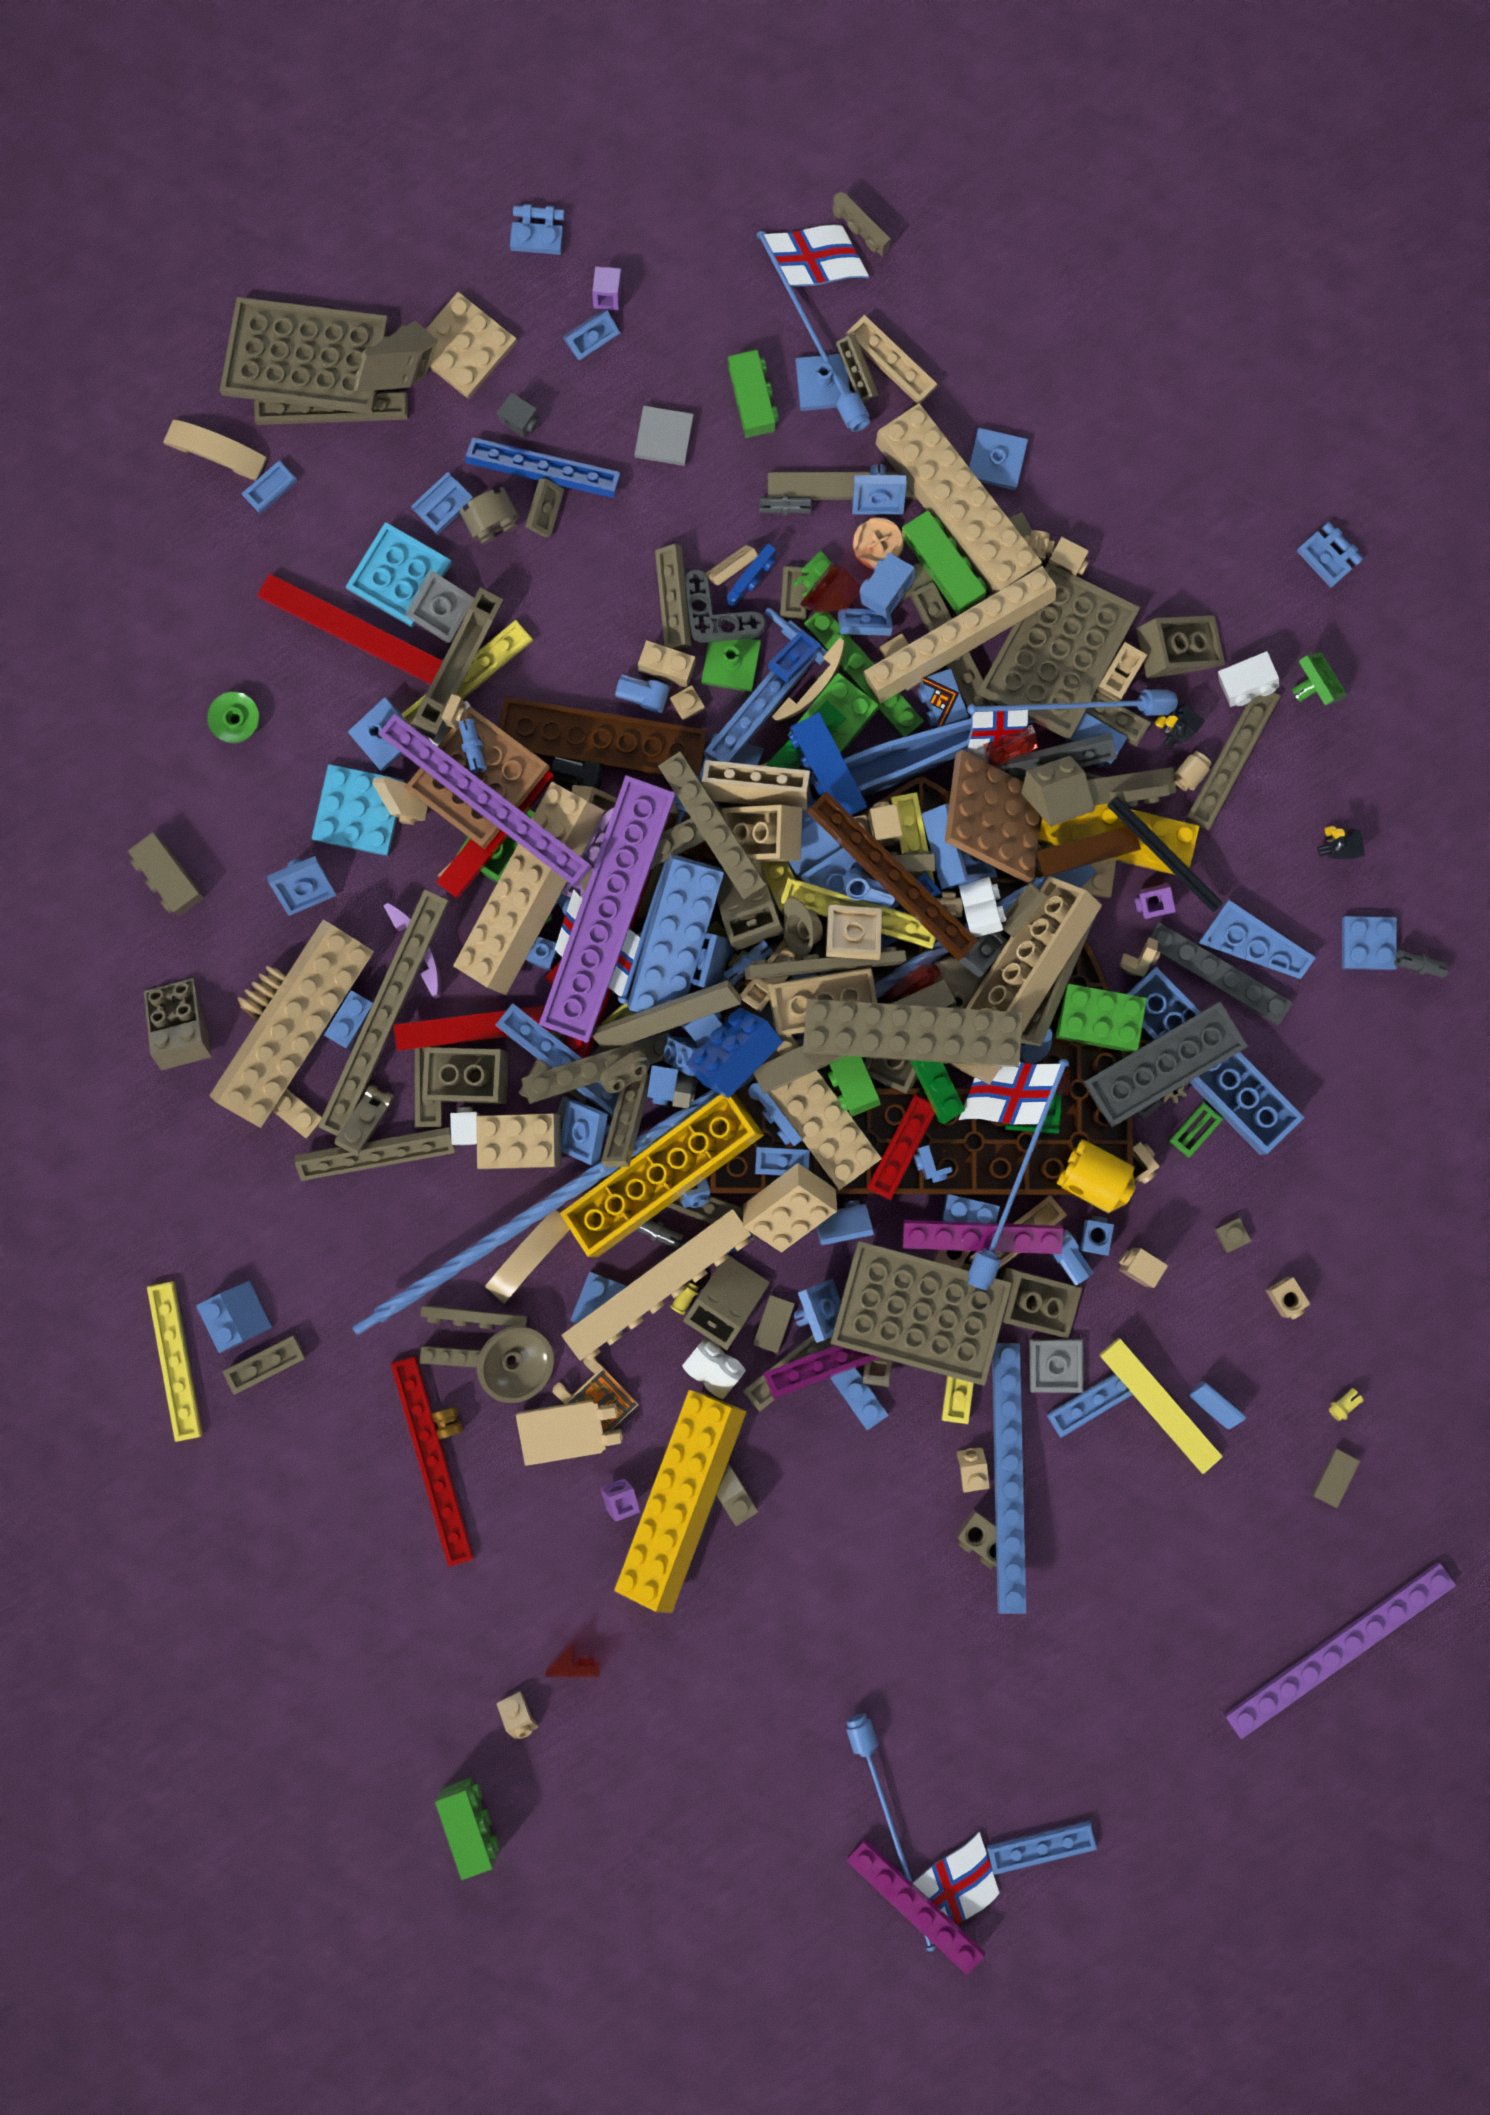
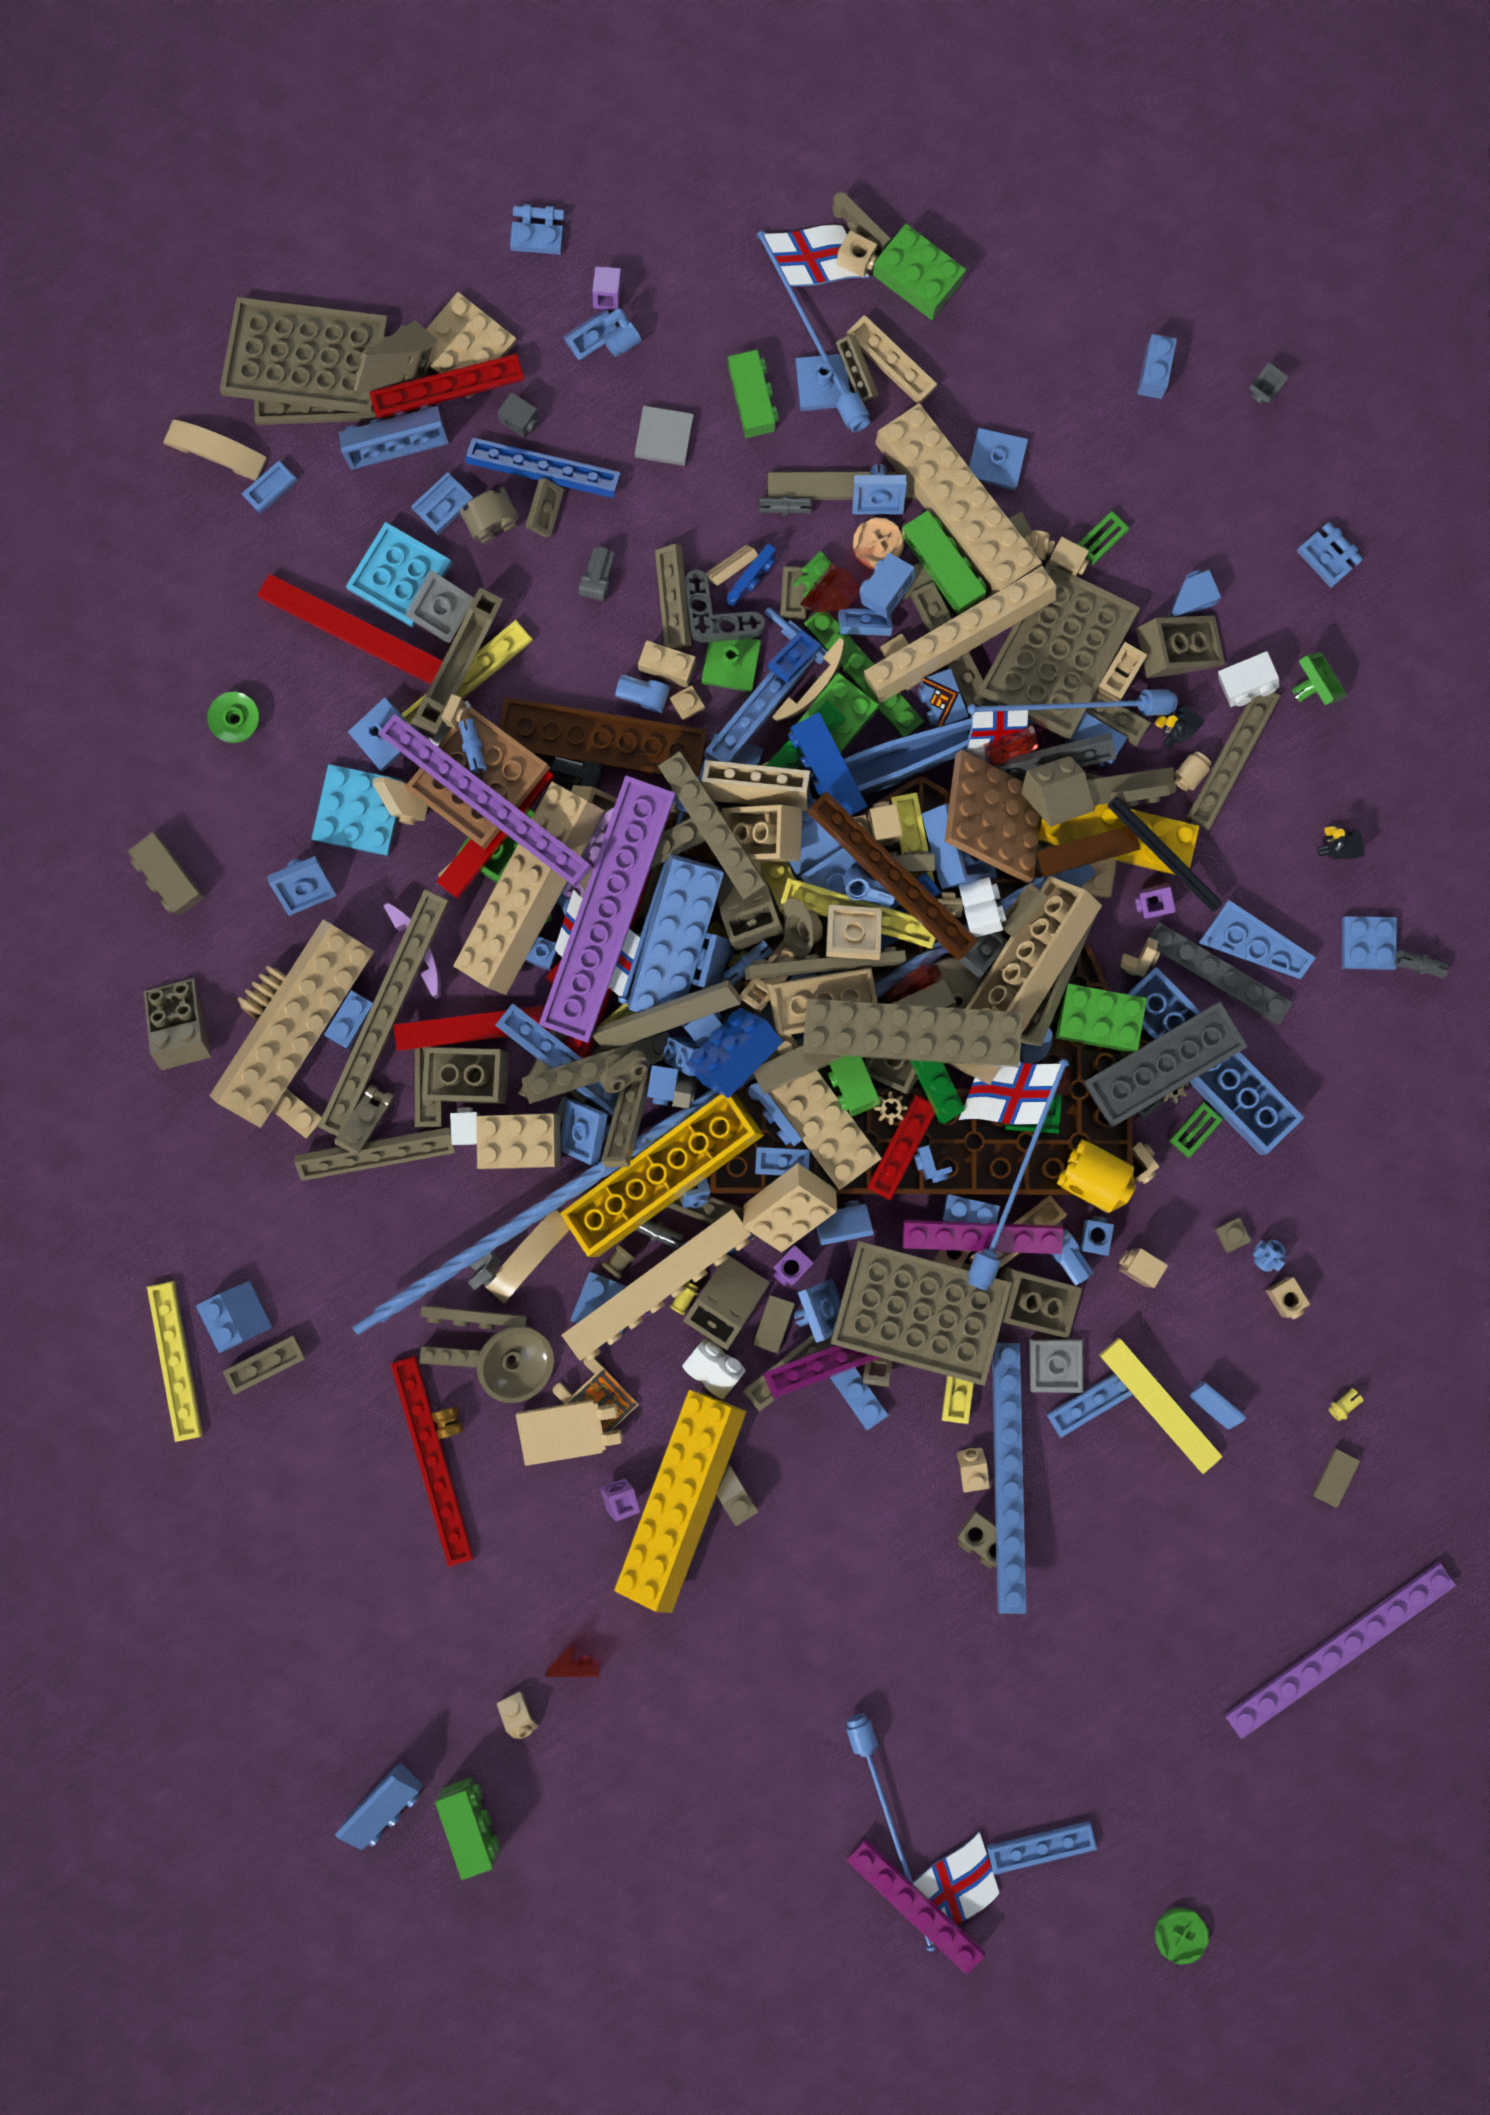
none -> medium blue slope [335,1762,423,1850]
none -> medium blue slope [339,406,449,470]
none -> red tile [369,354,525,419]
none -> dark grey bracket [467,1252,501,1290]
none -> dark grey piece [579,547,615,602]
none -> medium blue piece [602,308,642,357]
none -> dark tan bush [602,1244,636,1279]
none -> medium lavender brick [773,1245,814,1286]
none -> tan brick [837,231,878,278]
none -> bright green brick [873,224,966,320]
none -> tan gear [874,1092,908,1125]
none -> bright green tile [1077,511,1130,566]
none -> medium blue brick [1137,334,1177,399]
none -> bright green tile [1154,1907,1209,1964]
none -> medium blue slope [1168,570,1221,617]
none -> dark grey bracket [1249,362,1290,404]
none -> medium blue gear [1253,1240,1287,1272]

